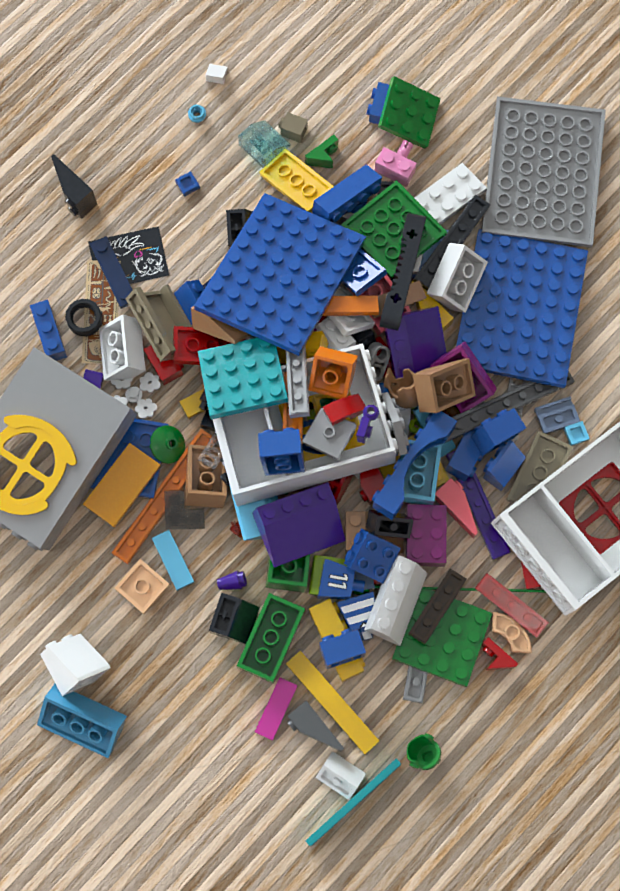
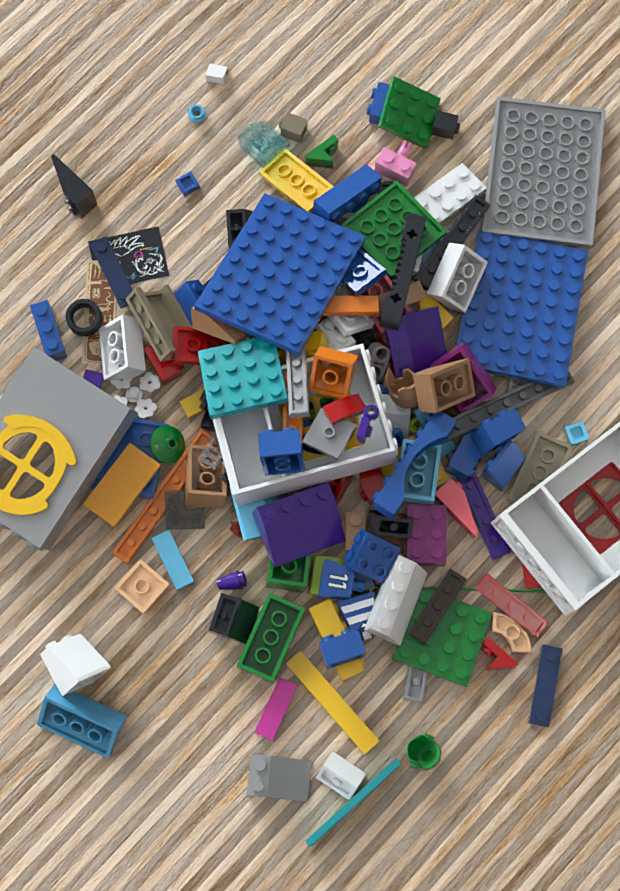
dark grey slope [287,701,344,752] -> none
light grey plate [381,392,409,455] -> none
sand blue plate [534,396,580,434] -> none
none -> light grey slope [247,754,312,802]
none -> black brick [432,110,461,140]
none -> dark blue plate [528,645,562,727]

